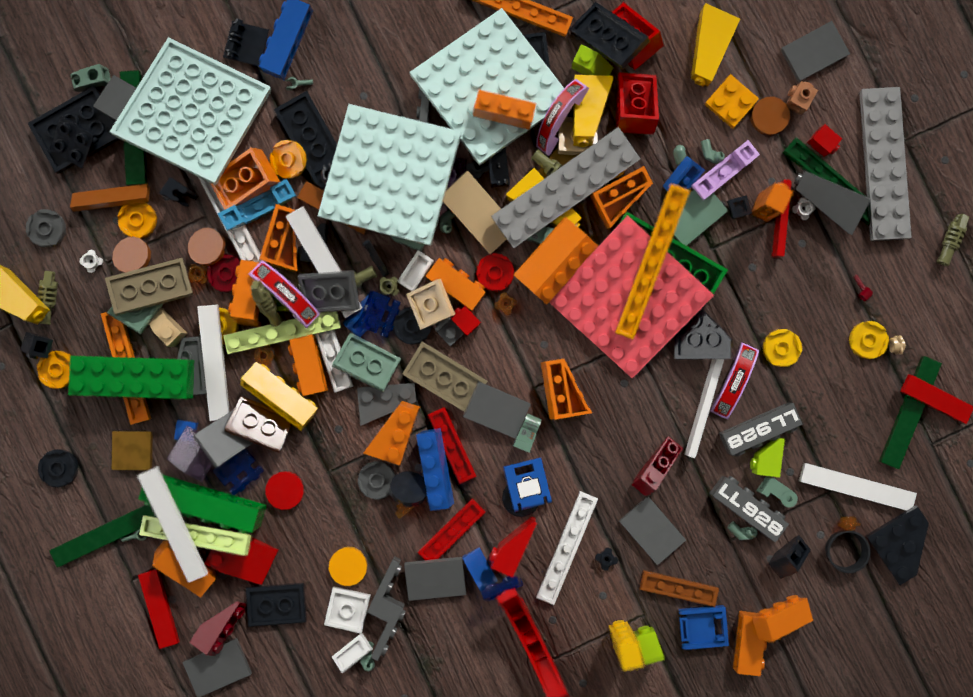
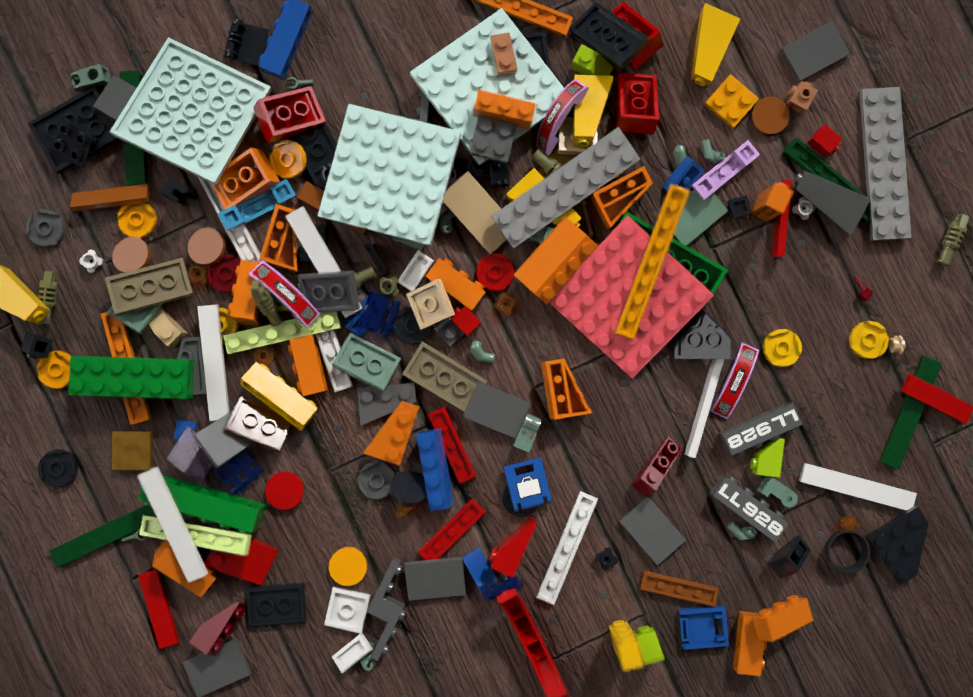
none -> red slope [253,86,326,144]
none -> dark grey plate [469,115,517,164]
none -> sand green arm [470,341,495,363]
none -> nougat plate [490,32,518,75]

